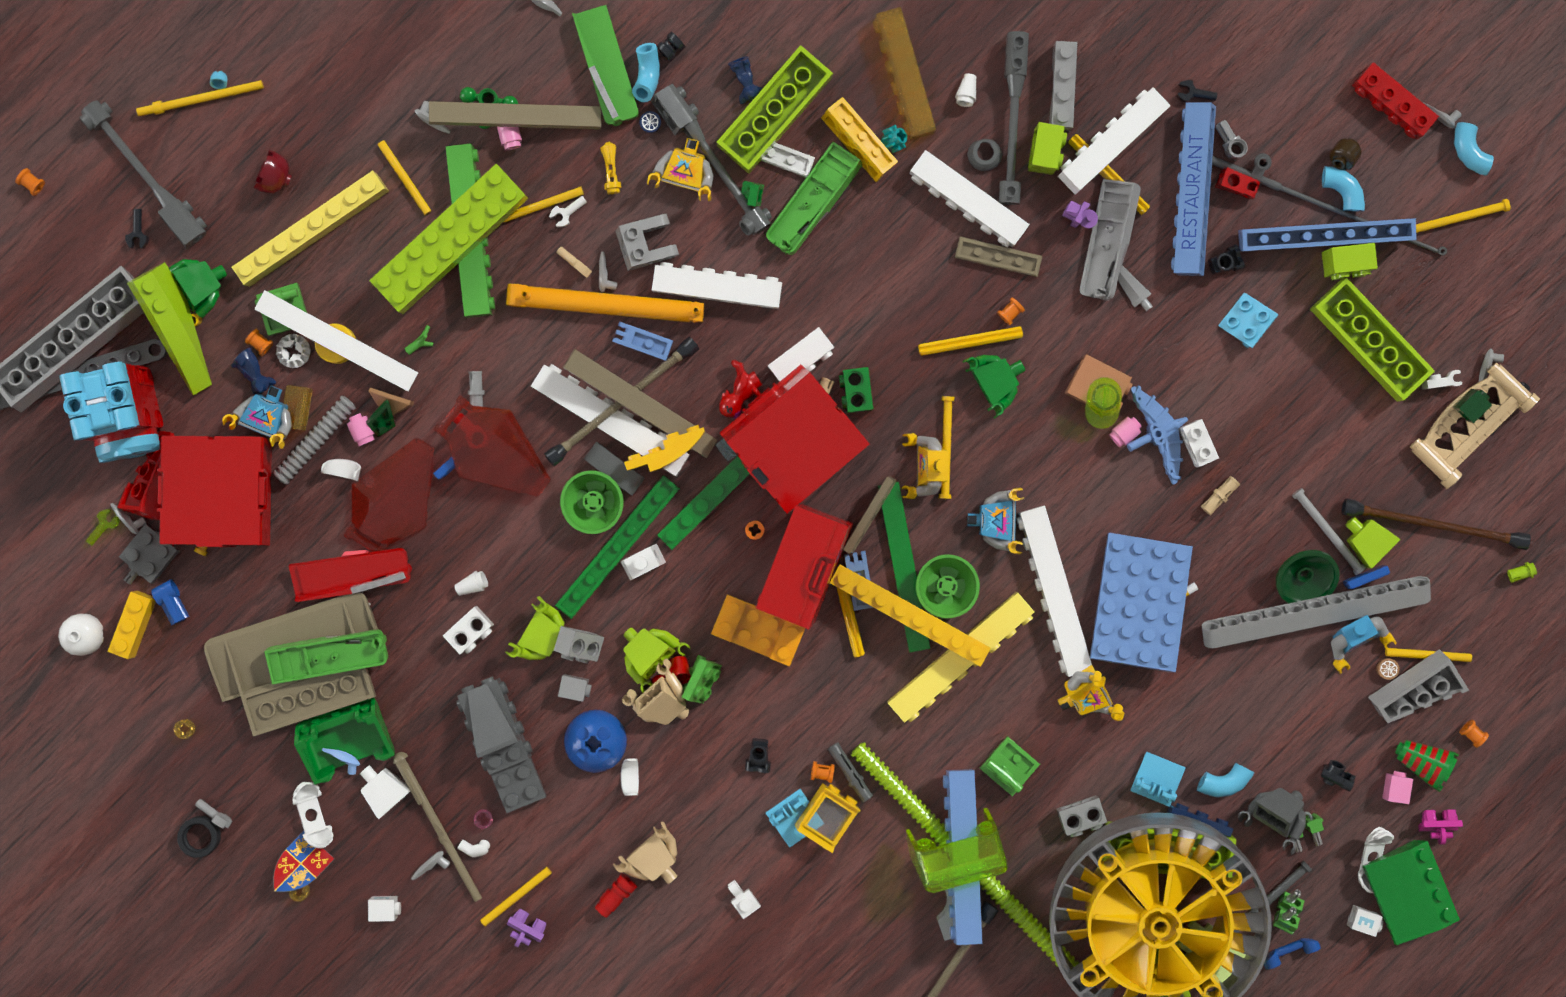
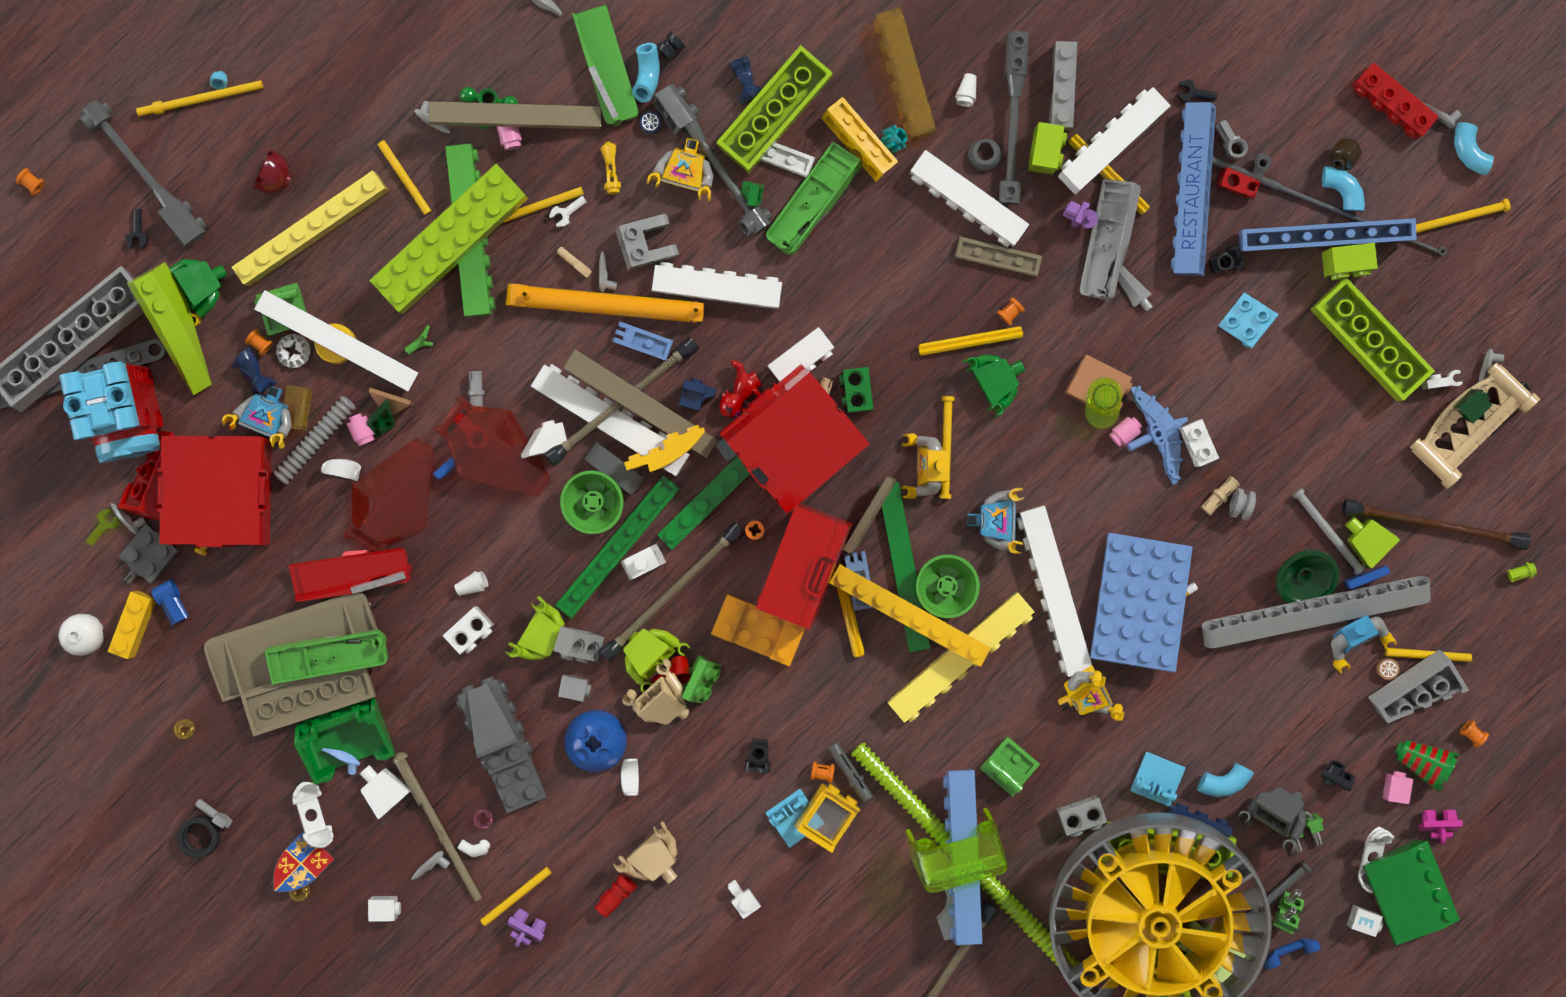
none -> white slope [521,420,567,458]
none -> dark tan hose [598,521,746,662]
none -> dark blue brick [679,378,717,411]
none -> light grey wheel [1229,488,1256,521]

